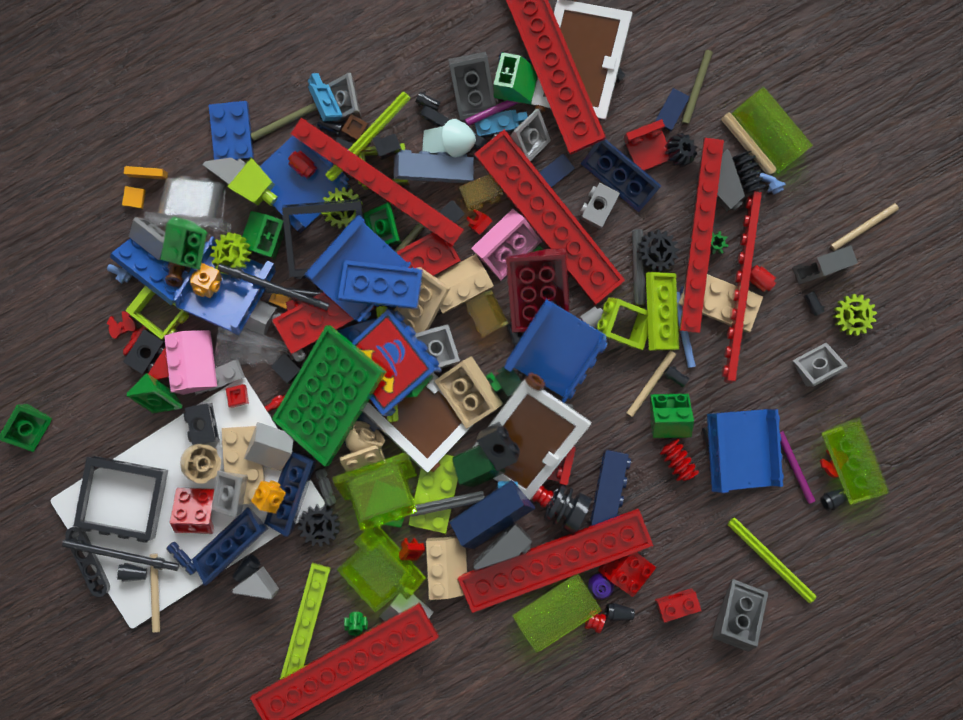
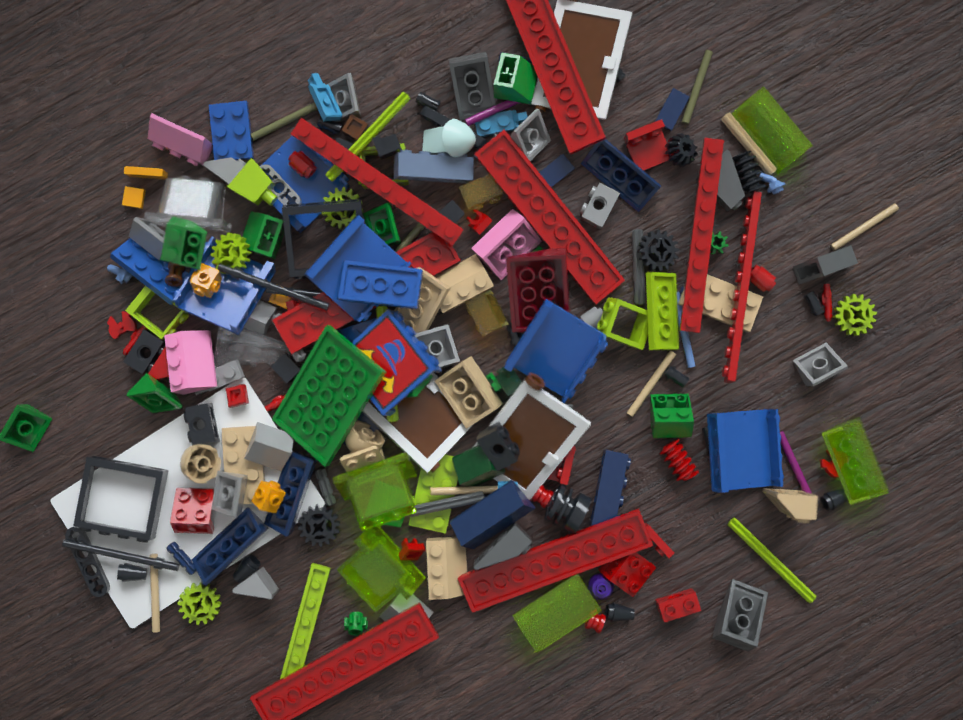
none -> bright pink slope [148,114,213,166]
none -> lime gear [178,582,222,625]
none -> light grey beam [260,164,302,205]
none -> tan bar [430,486,498,495]
none -> red plate [645,523,675,558]
none -> tan slope [763,488,818,523]
none -> red piece [821,284,833,322]

